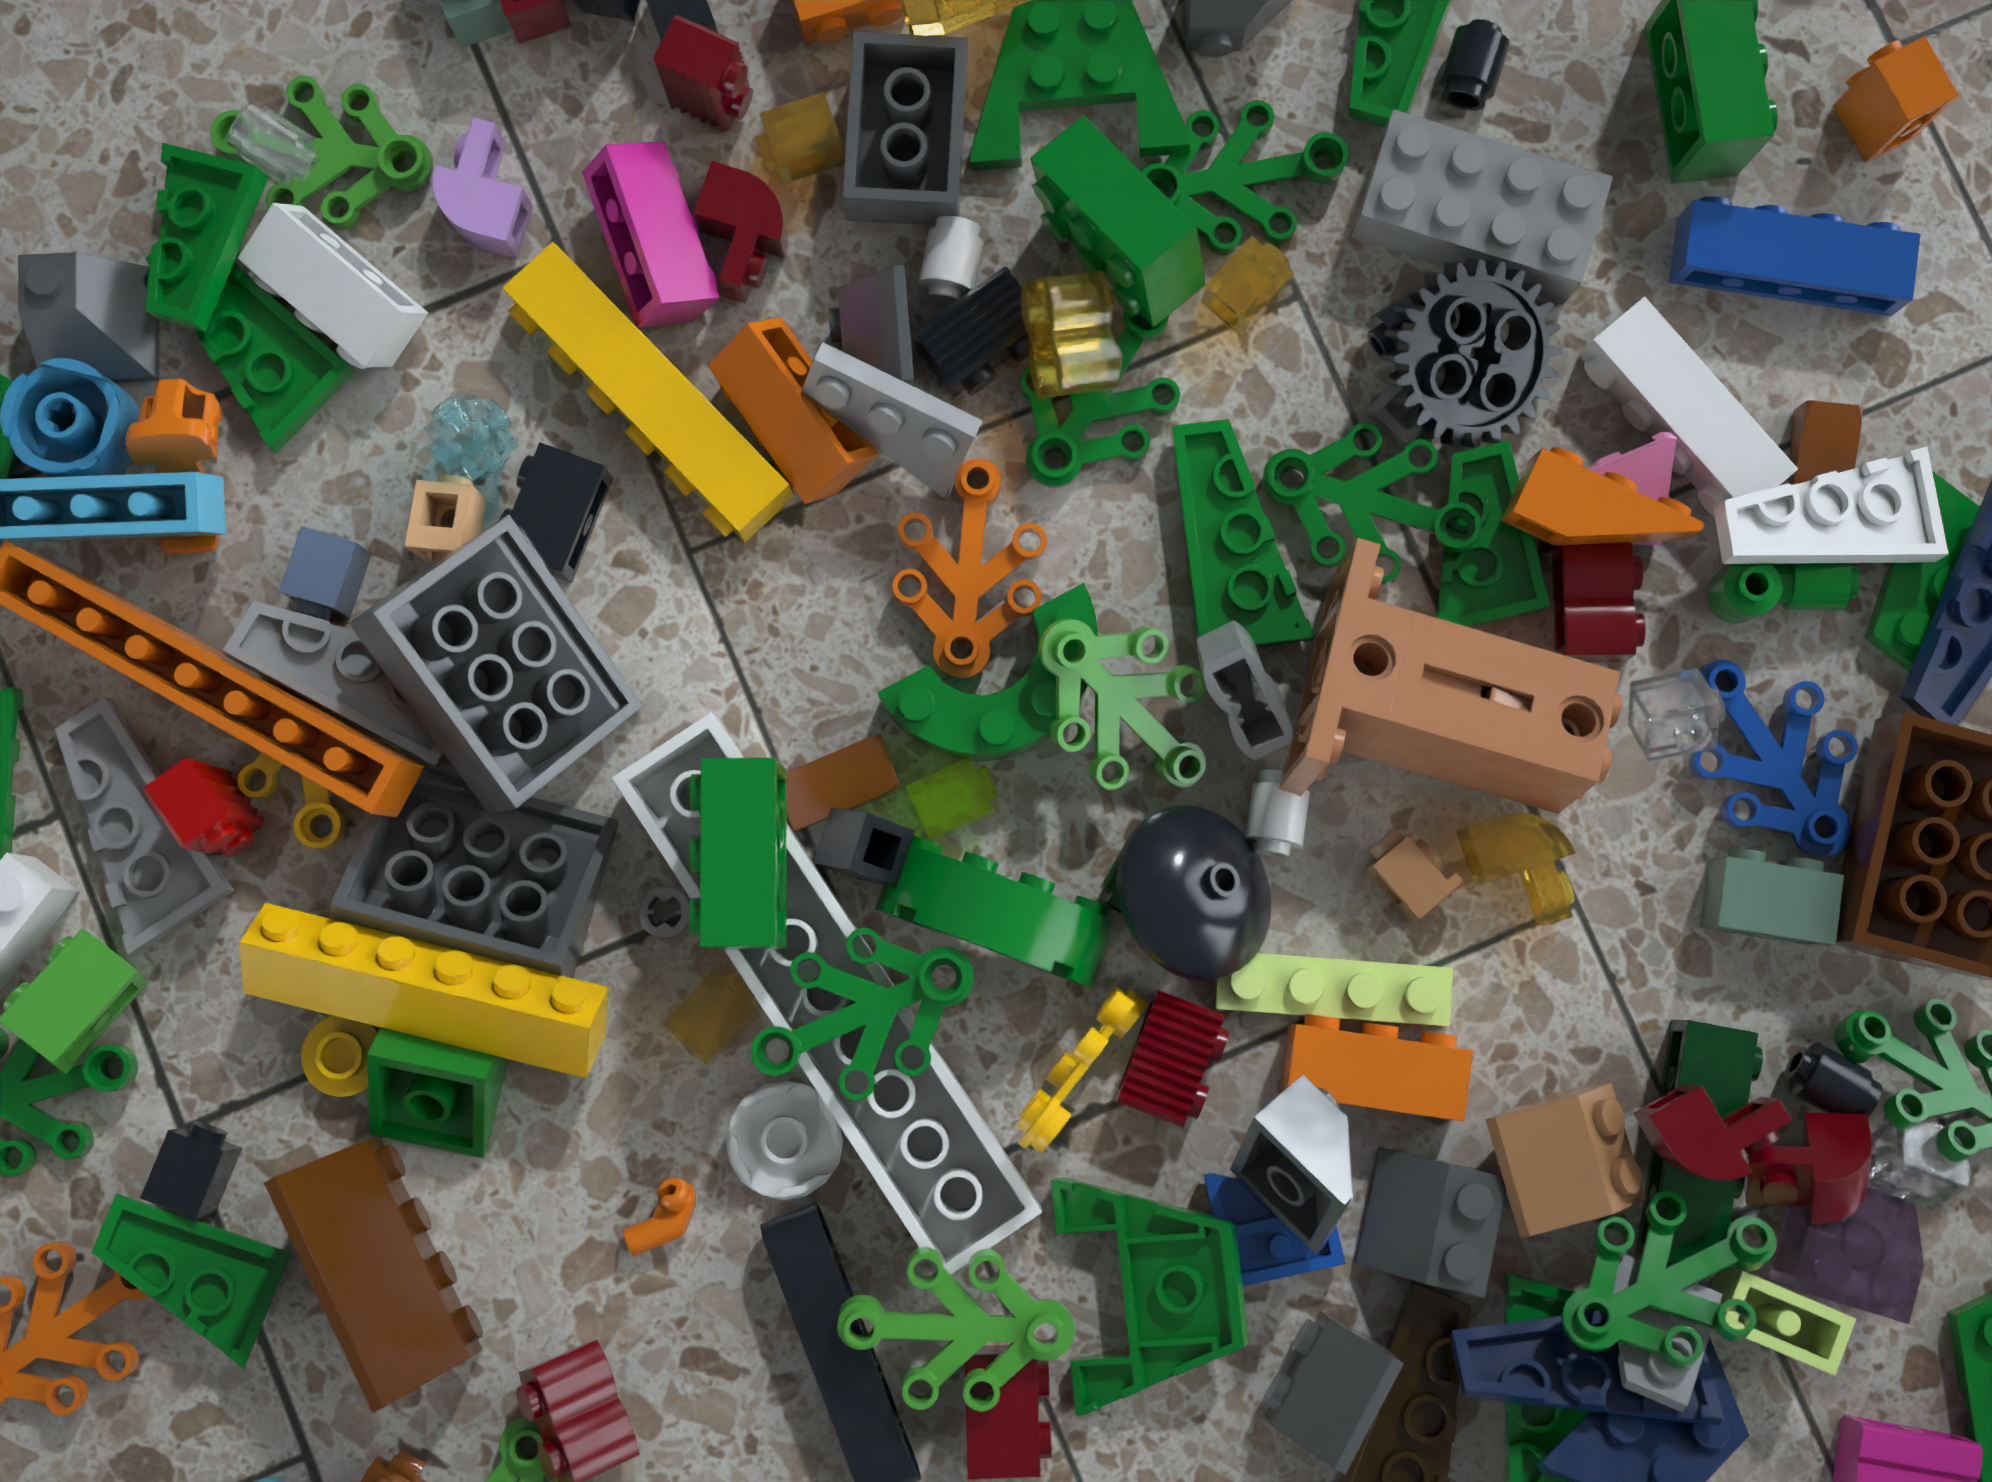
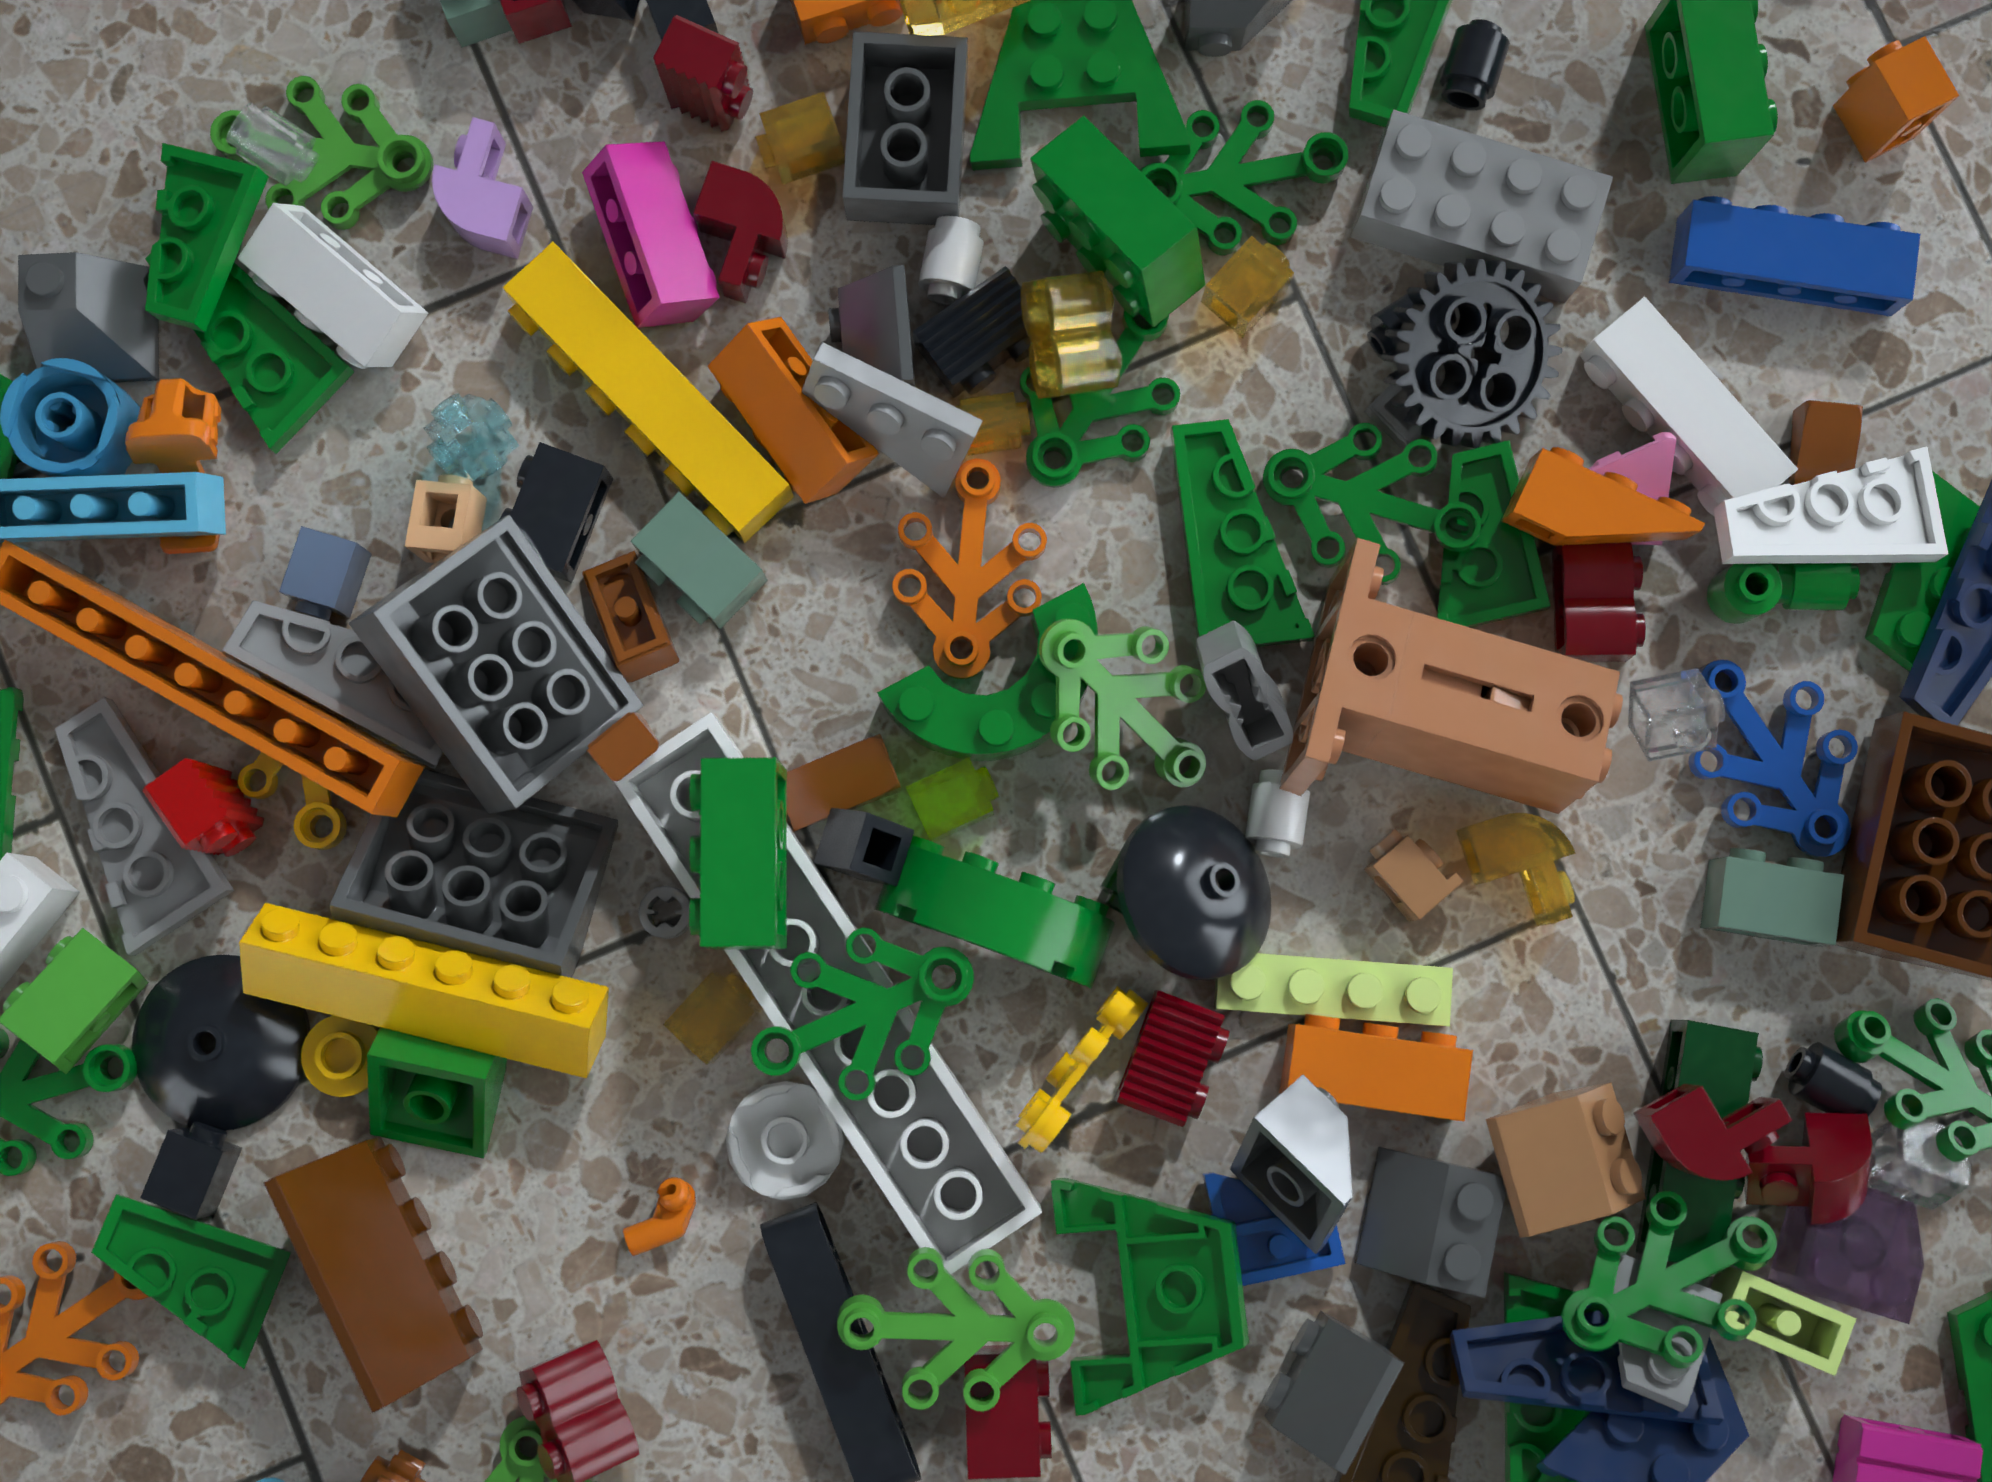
none -> black dish [132,955,310,1131]
none -> dark orange slope [582,550,680,682]
none -> dark orange slope [586,712,659,782]
none -> sand green brick [630,492,768,629]
none -> clear yellow brick [955,391,1031,456]

